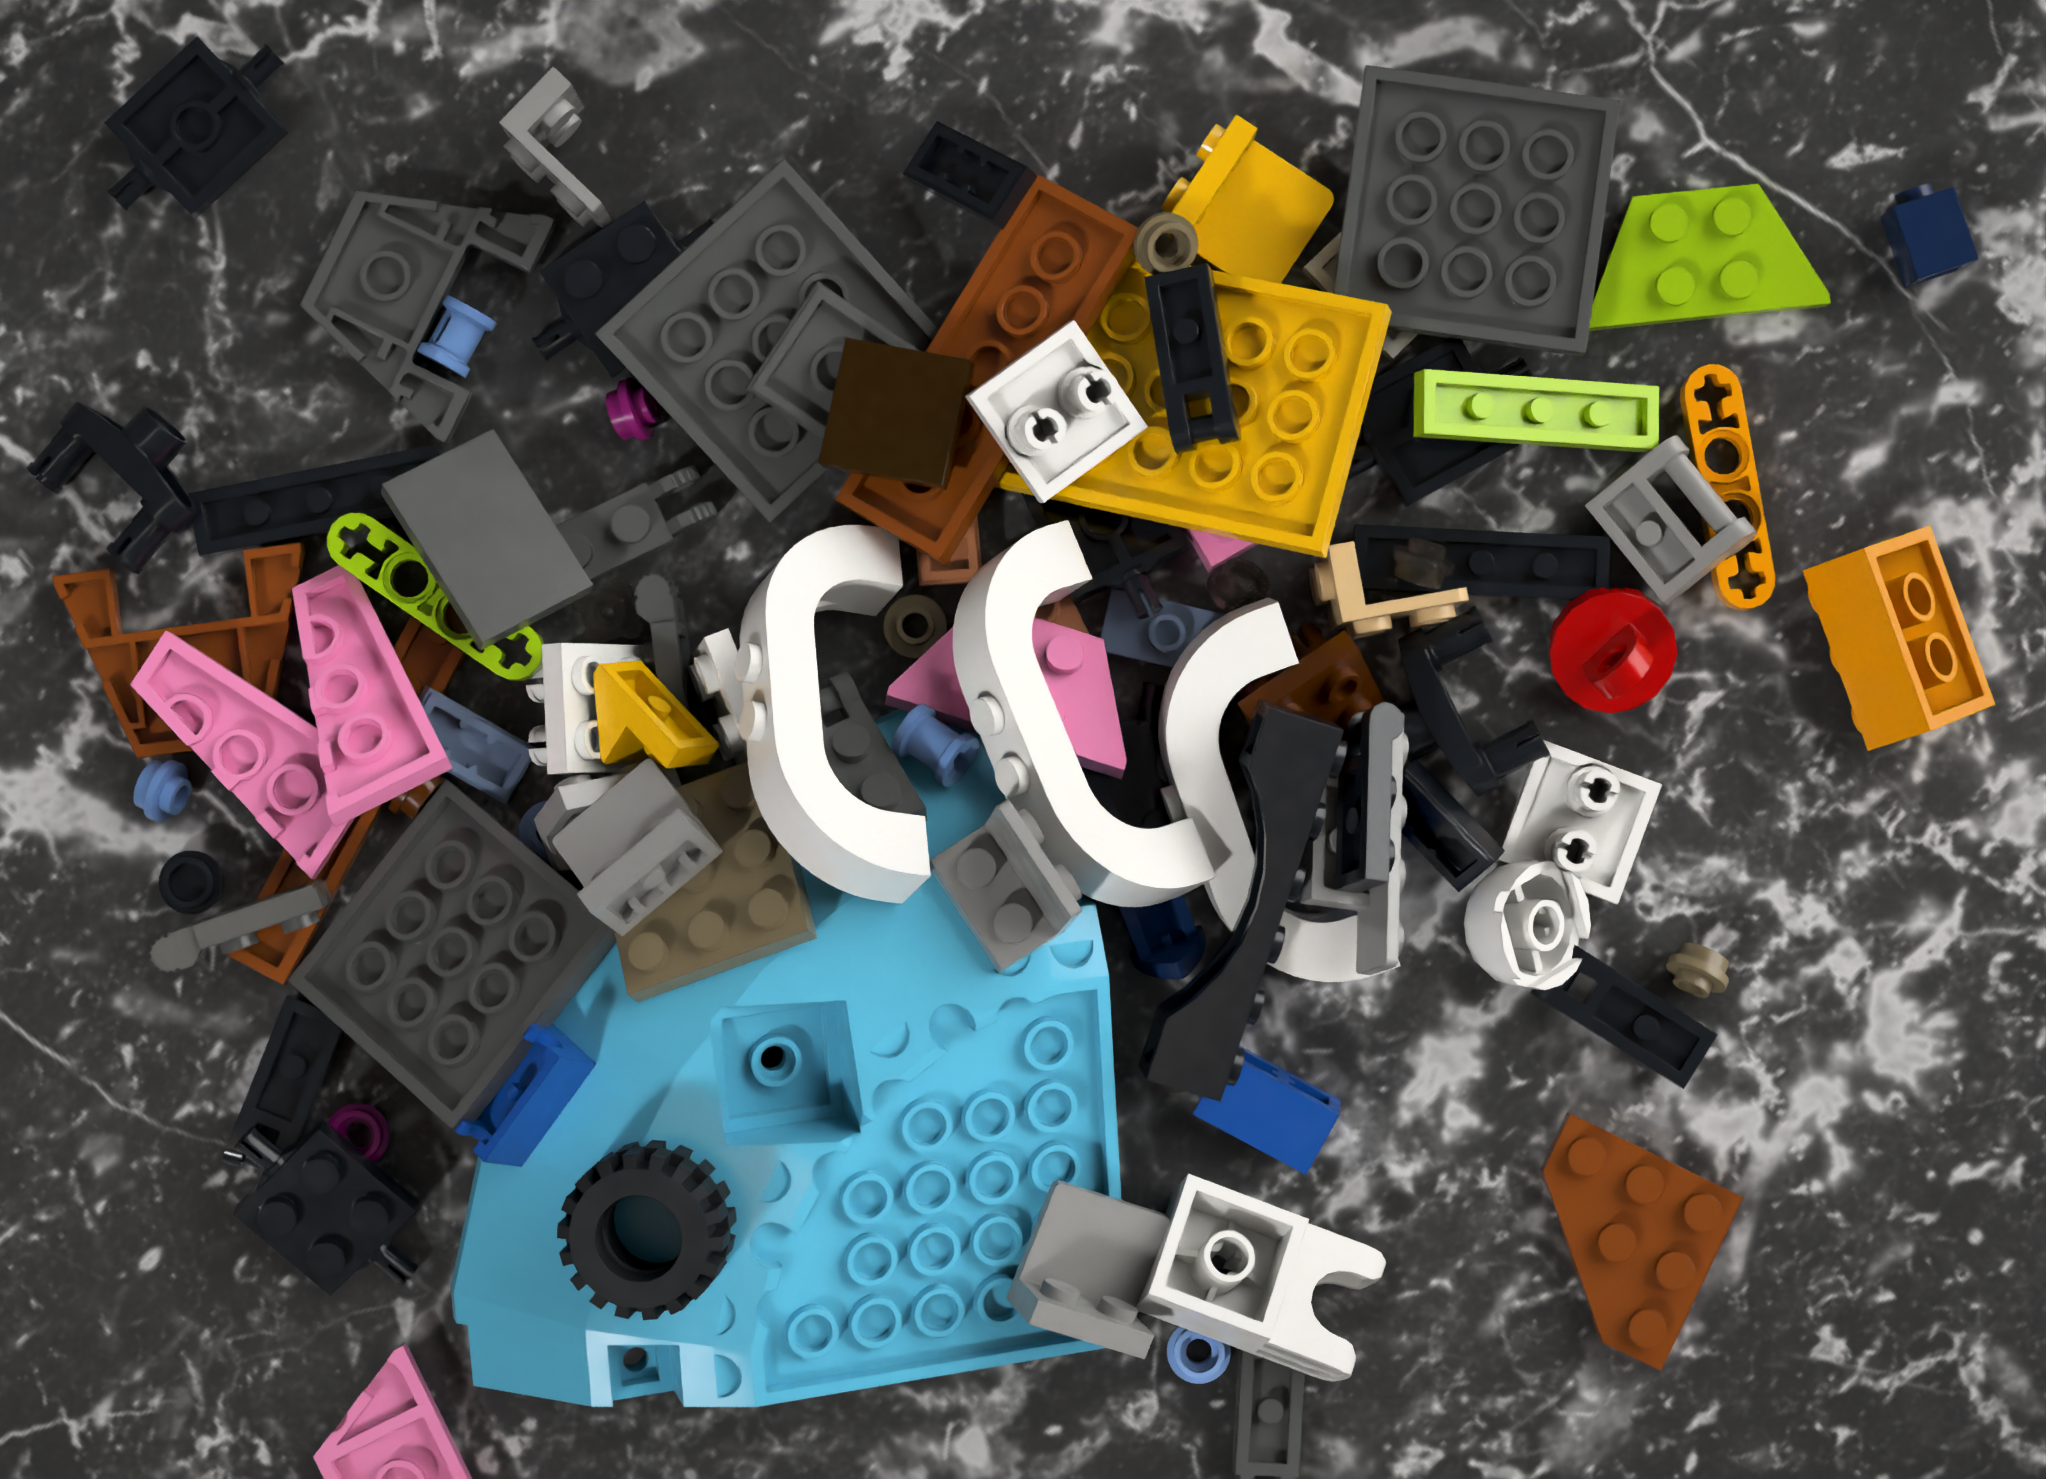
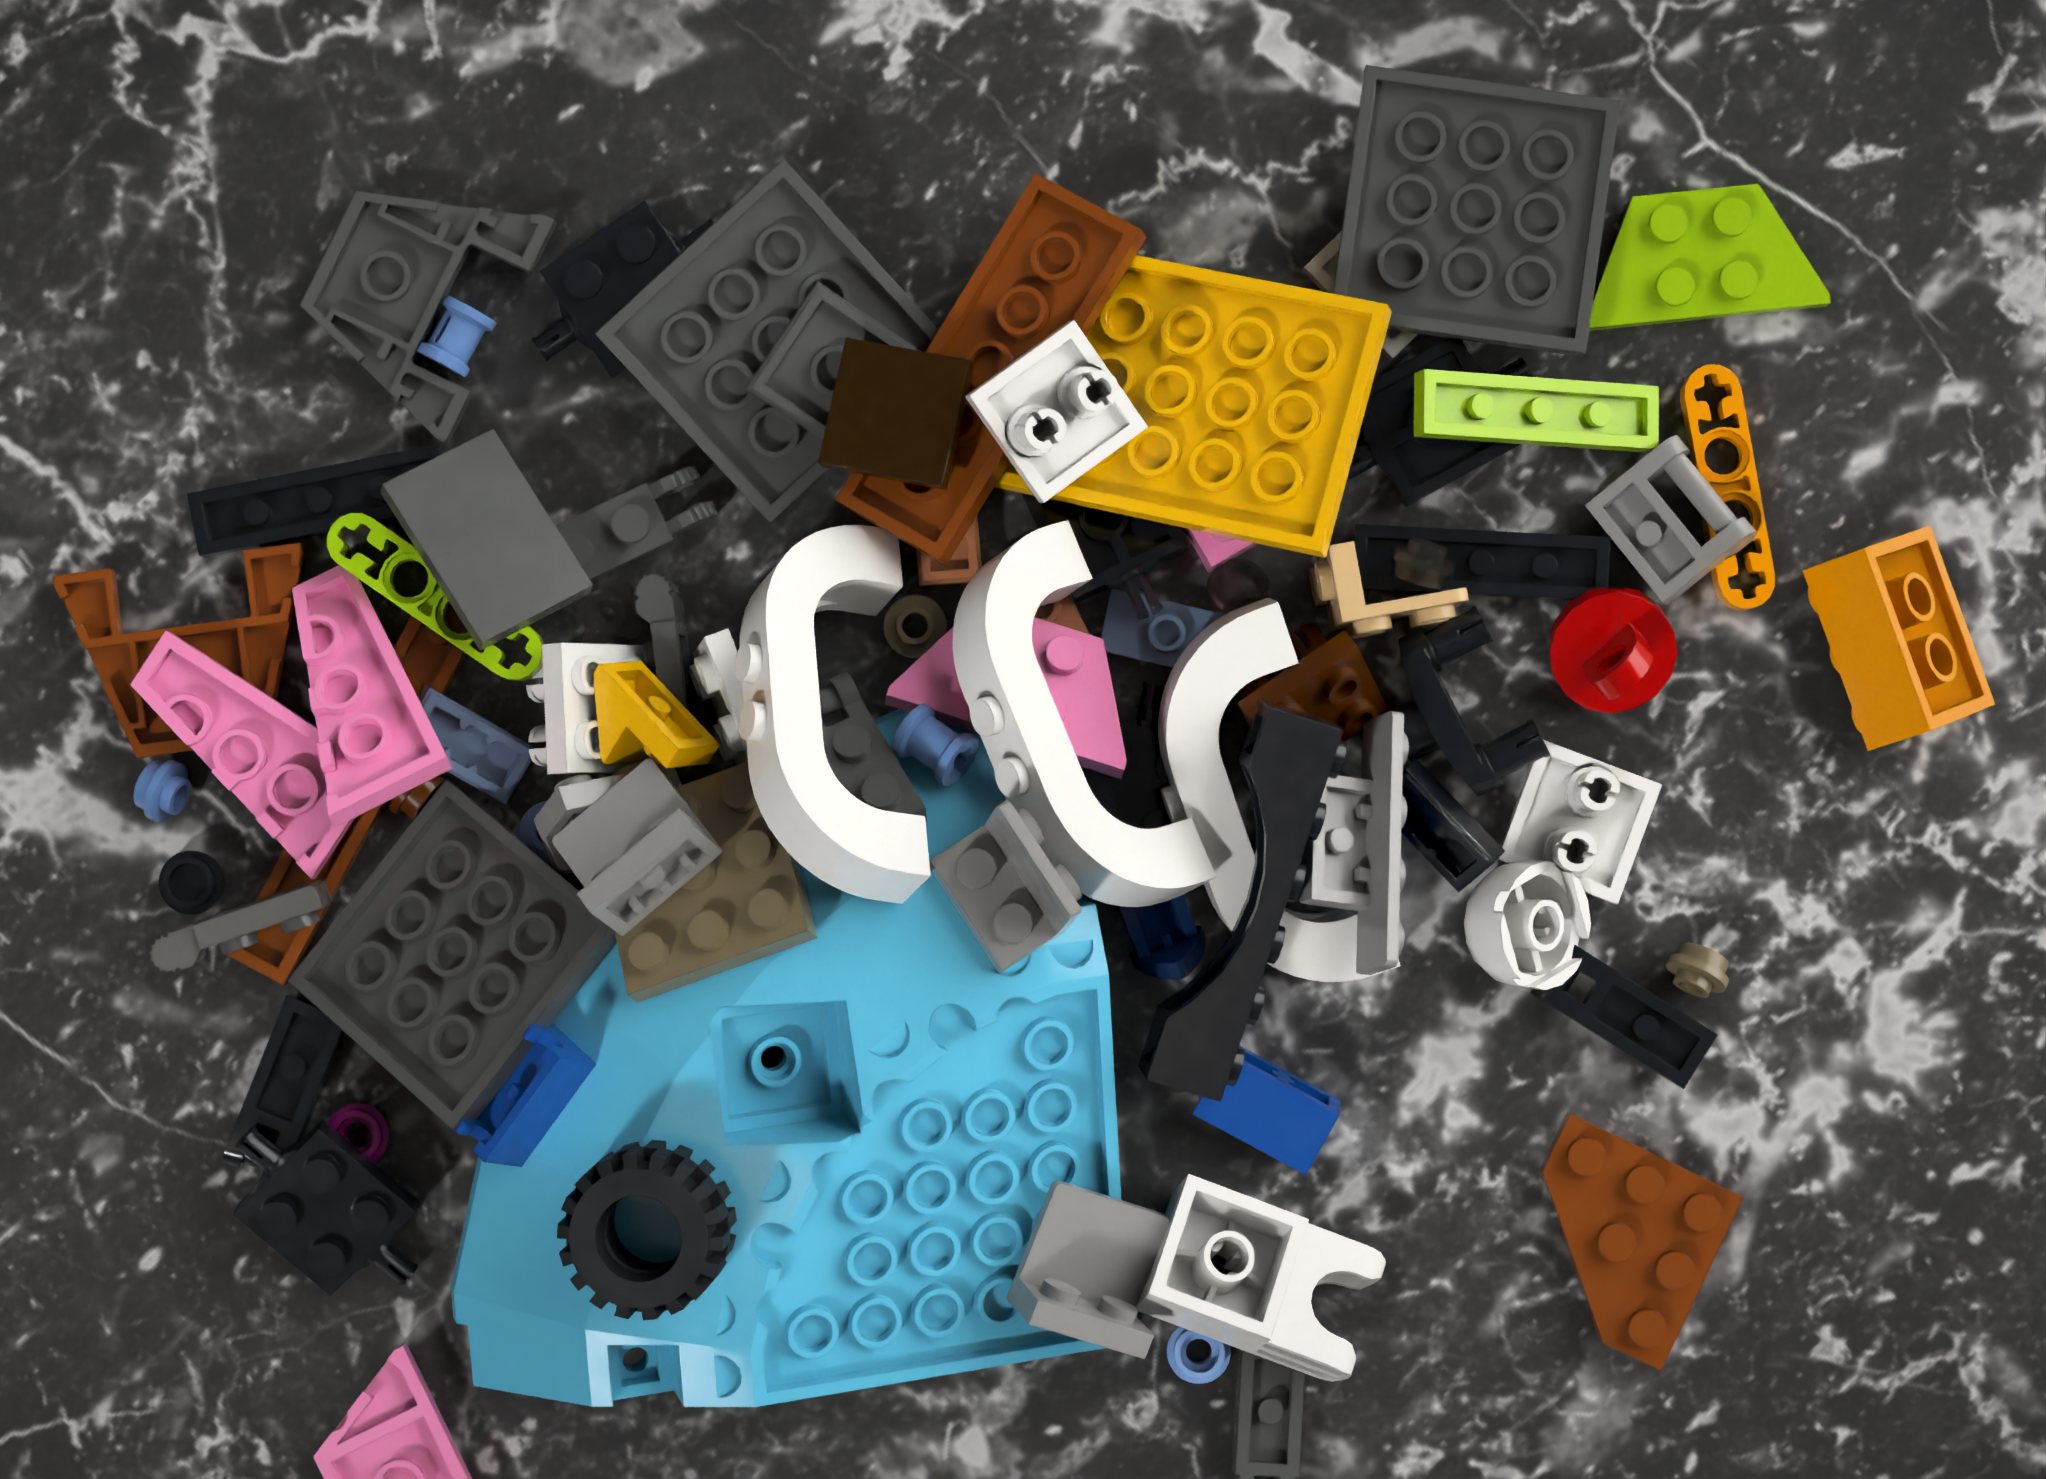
black connector [27,401,198,574] -> none
black plate [104,36,288,219] -> none
light grey bracket [499,67,613,229] -> none
magenta plate [606,378,660,441] -> none
black plate [903,121,1037,230] -> none
dark tan plate [1134,212,1198,275] -> none
black plate [1144,263,1241,454] -> none
yellow bracket [1161,114,1334,283] -> none
black plate [1335,702,1404,893] -> none
dark blue brick [1880,183,1979,288] -> none

